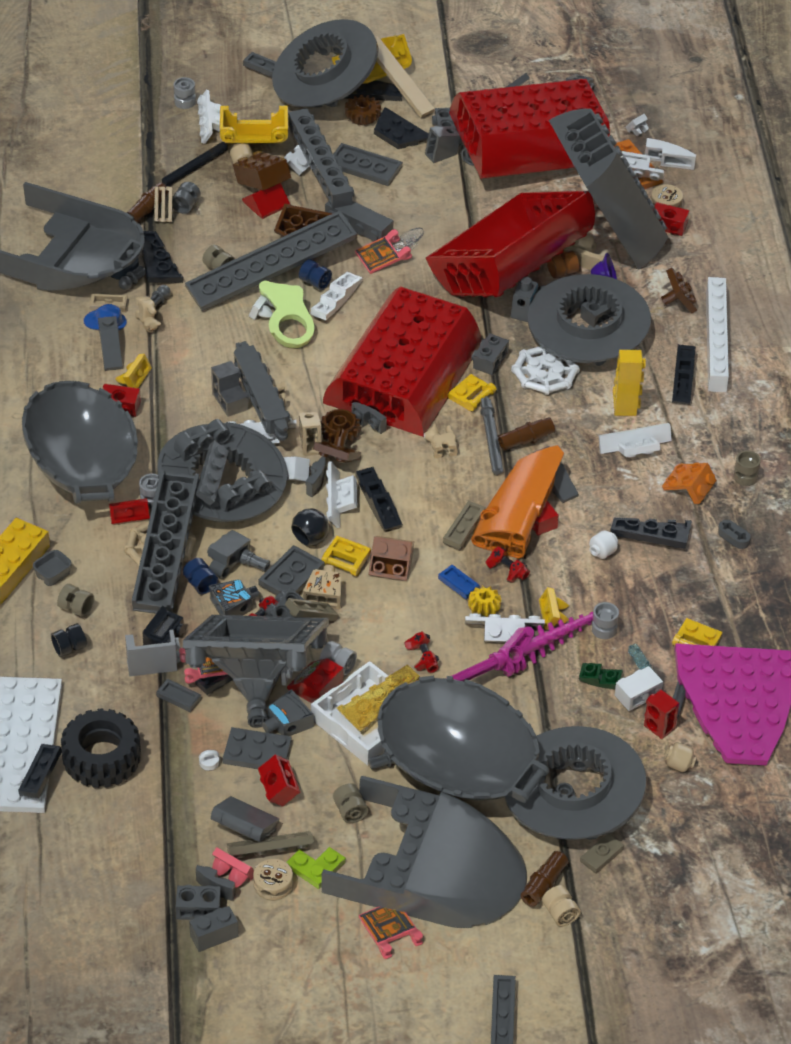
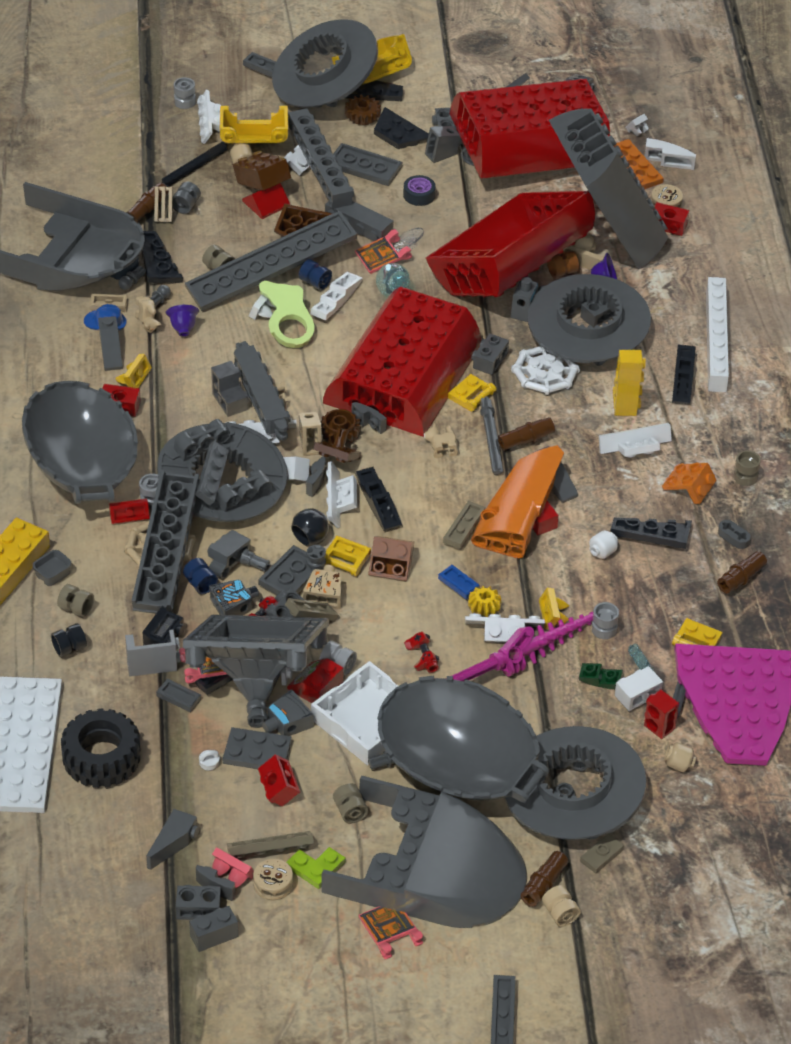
black plate [18,744,62,799] -> none
dark grey piece [210,796,280,842] -> none
clear yellow wing [336,664,420,735] -> none
tan tile [375,36,435,118] -> none
red piece [485,546,530,583] -> none
white bracket [621,151,664,181] -> none
reddish brown plate [661,267,697,314] -> none
none -> dark grey slope [146,809,199,870]
none -> dark purple hat [166,304,199,337]
none -> dark grey wheel [306,545,326,569]
none -> clear light blue helmet [376,263,410,297]
none -> black wheel [403,175,436,206]
none -> reddish brown piece [717,551,767,594]

